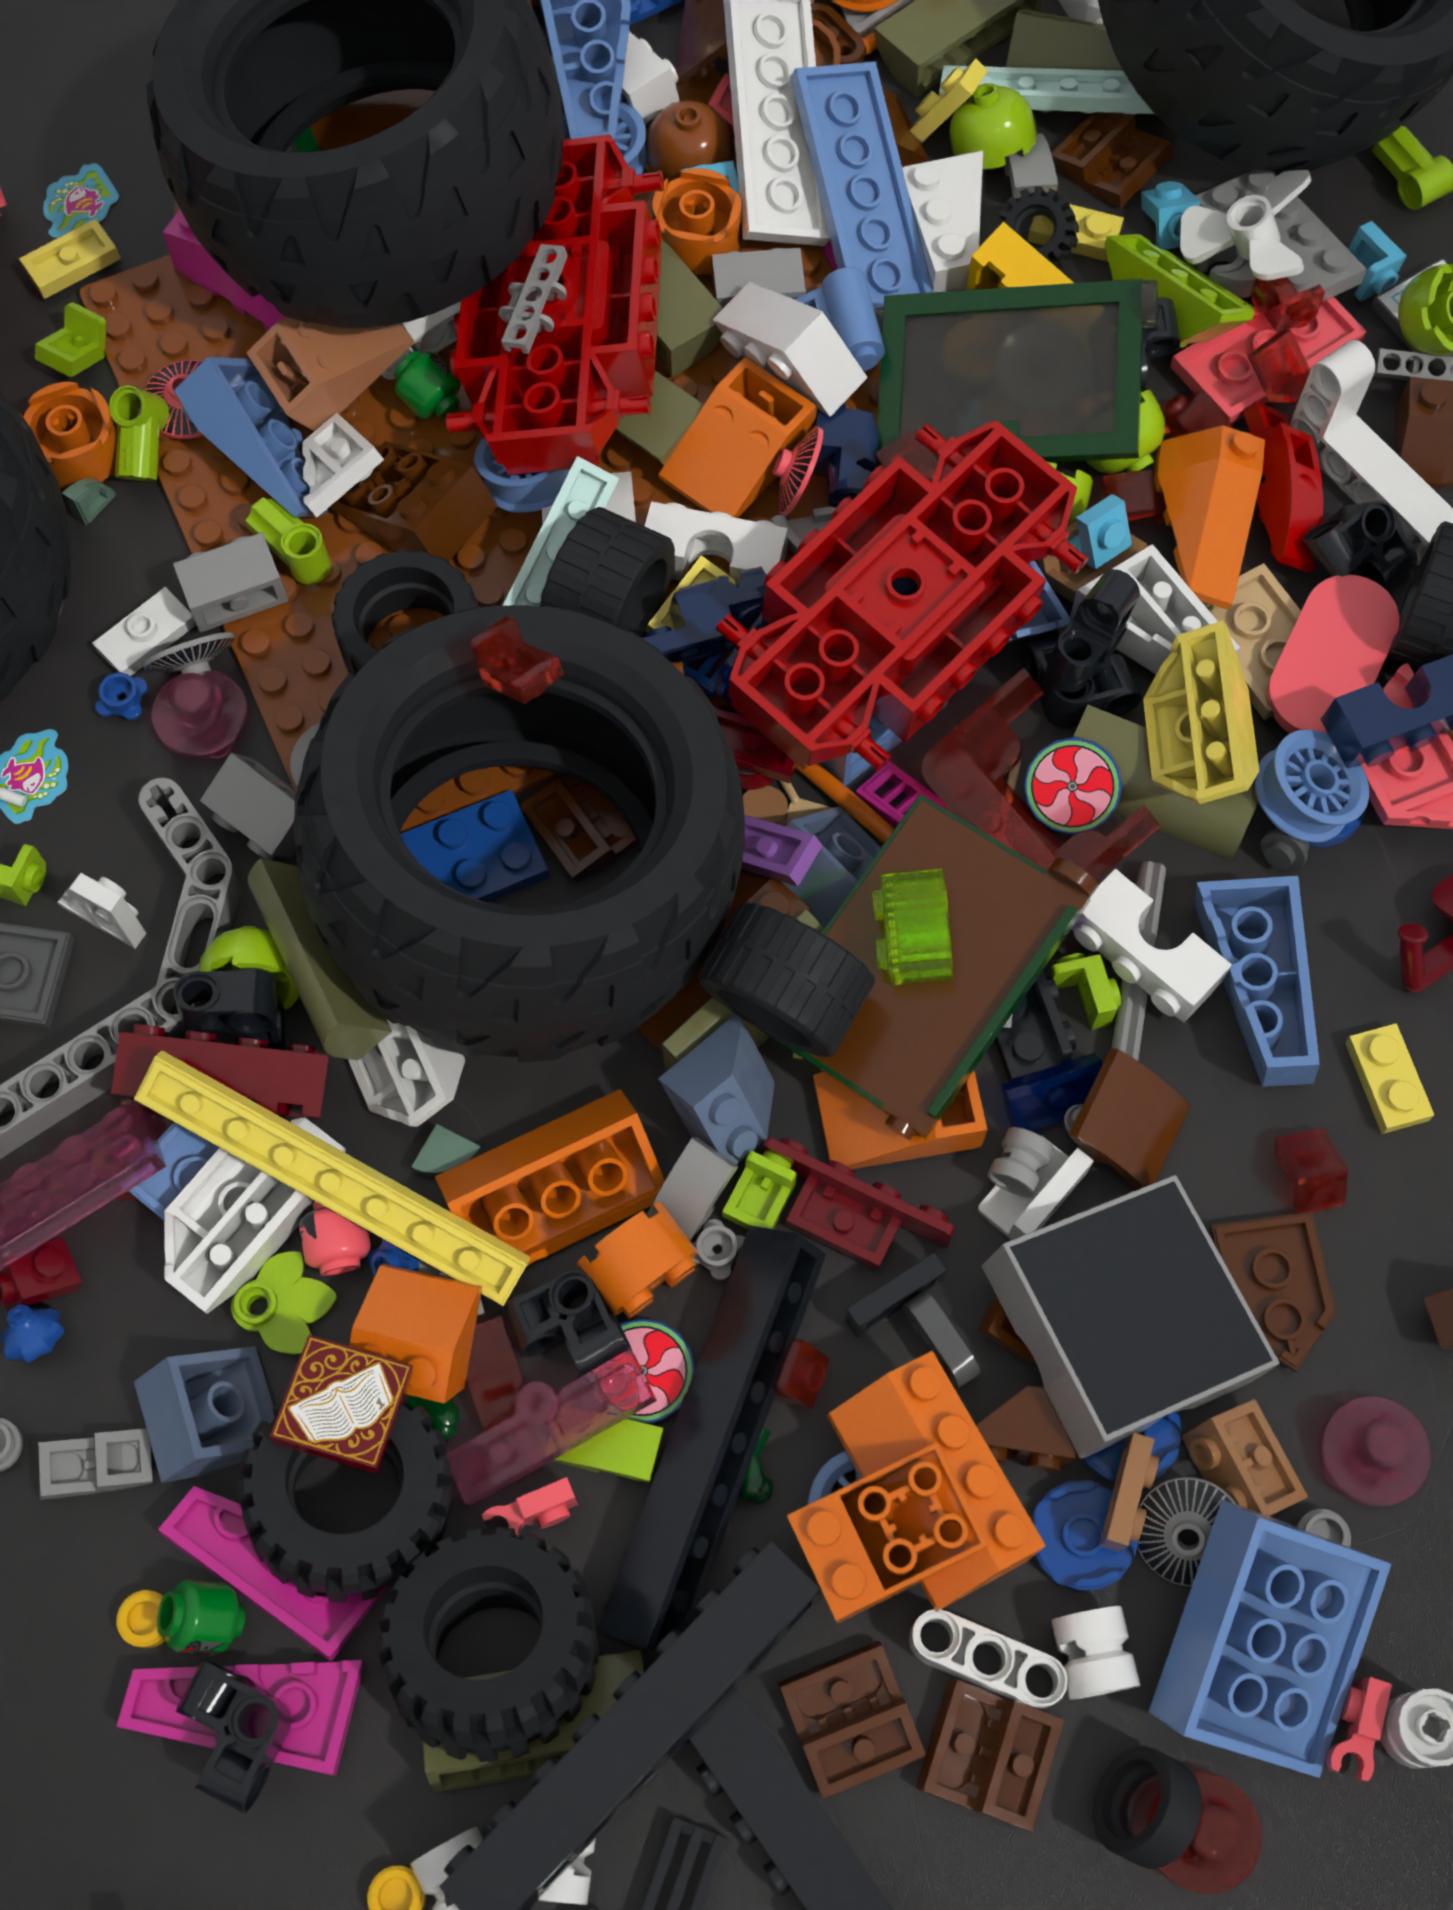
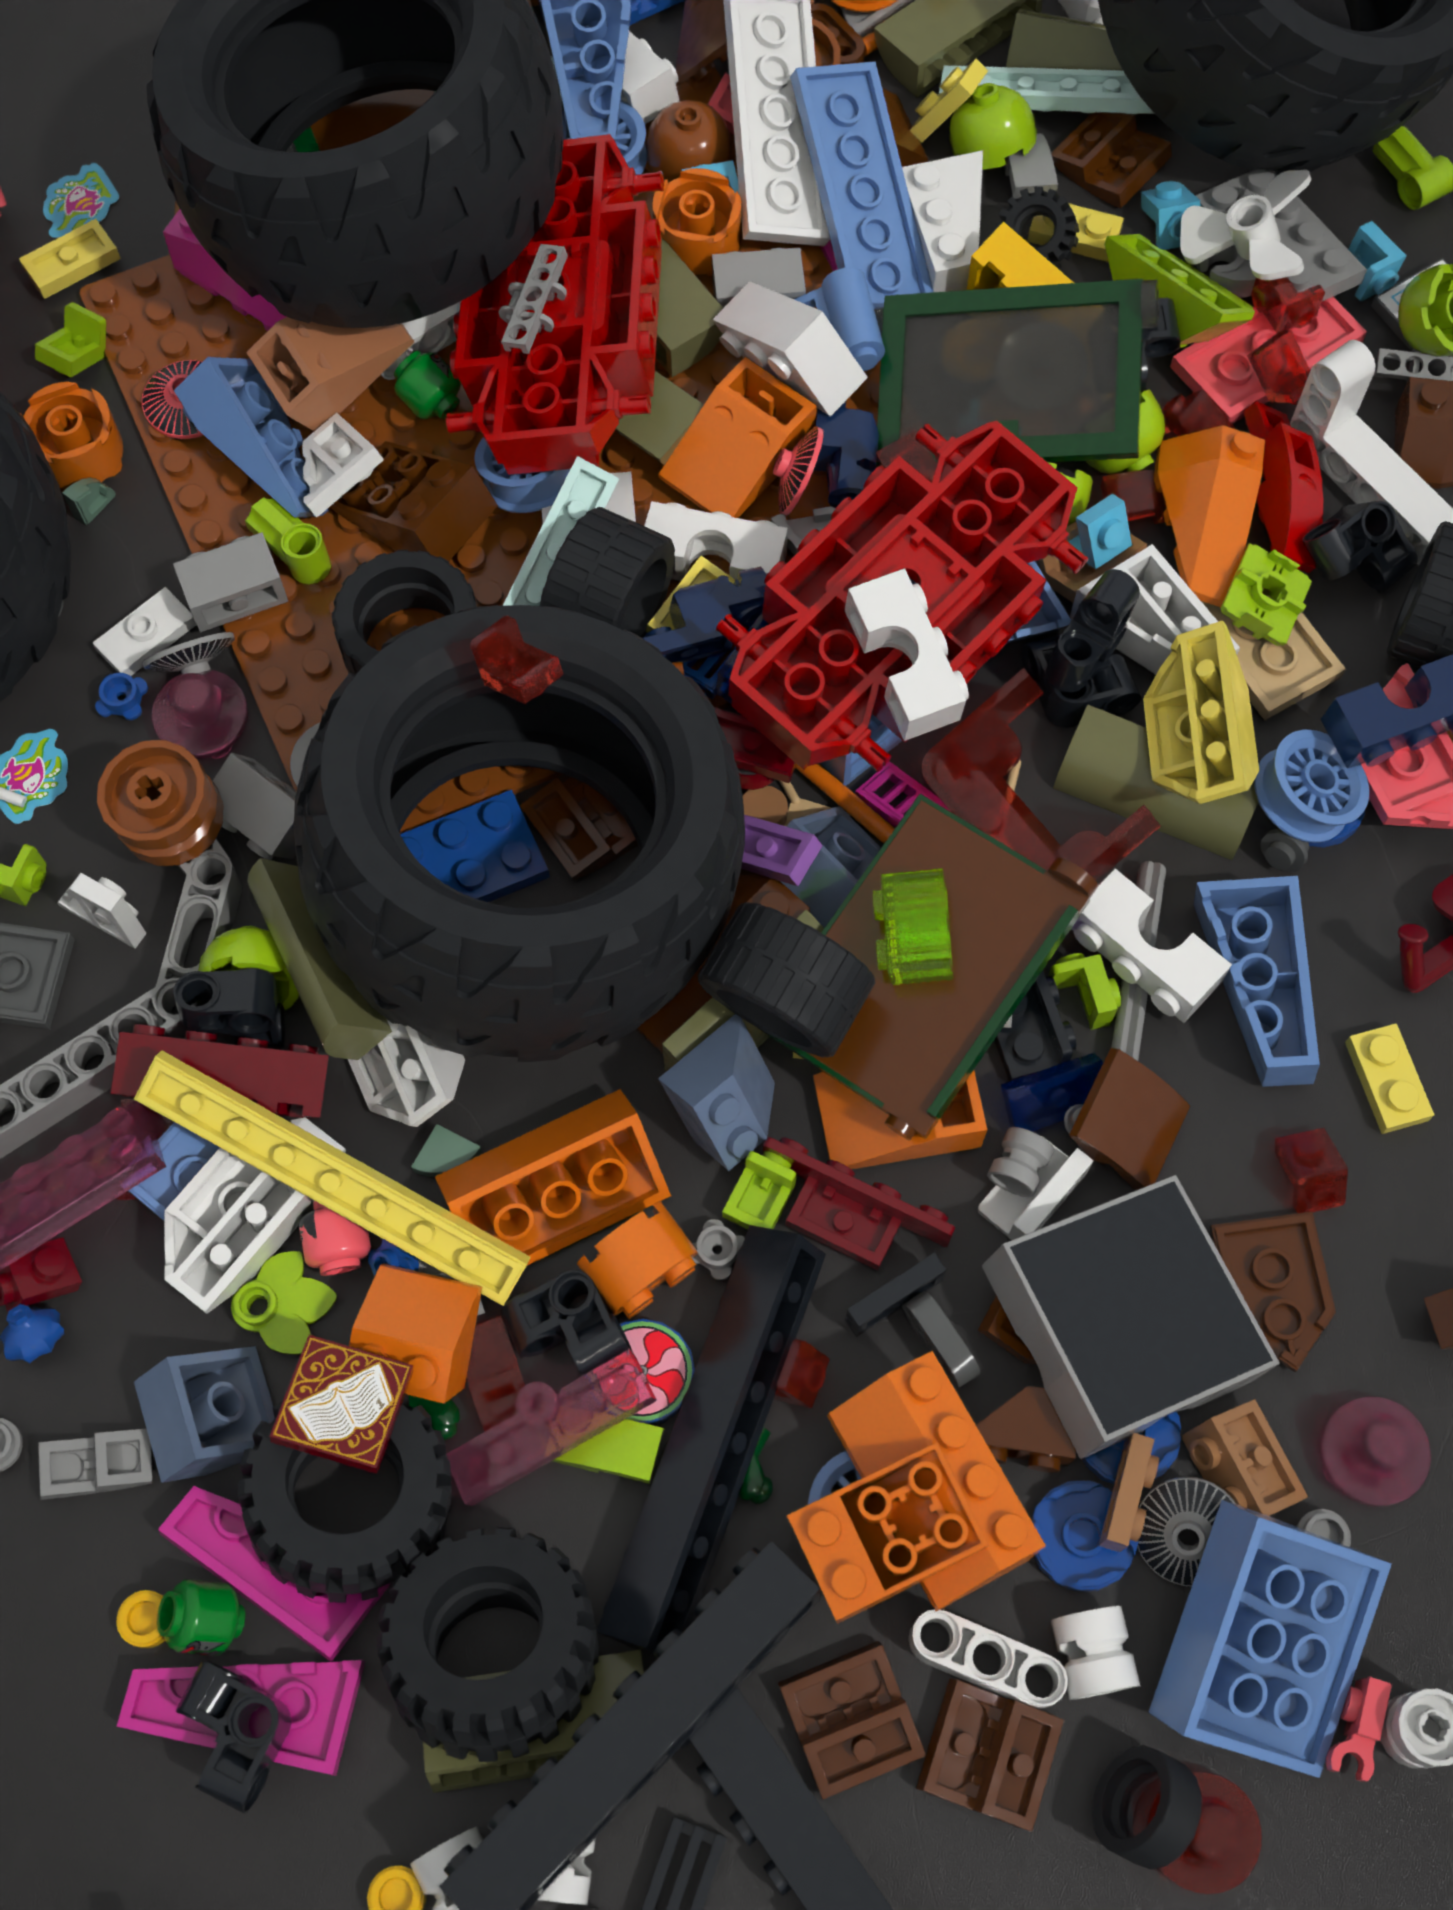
lime piece [109,385,169,482] -> none
coral plate [482,1477,578,1538] -> none
light grey slope [647,1137,739,1243] -> none
tile [1024,736,1123,834] -> none
coral tile [1266,575,1400,734] -> none
none -> dark orange wheel [97,740,224,866]
none -> white arch [845,568,969,741]
none -> lime piece [1221,543,1312,646]

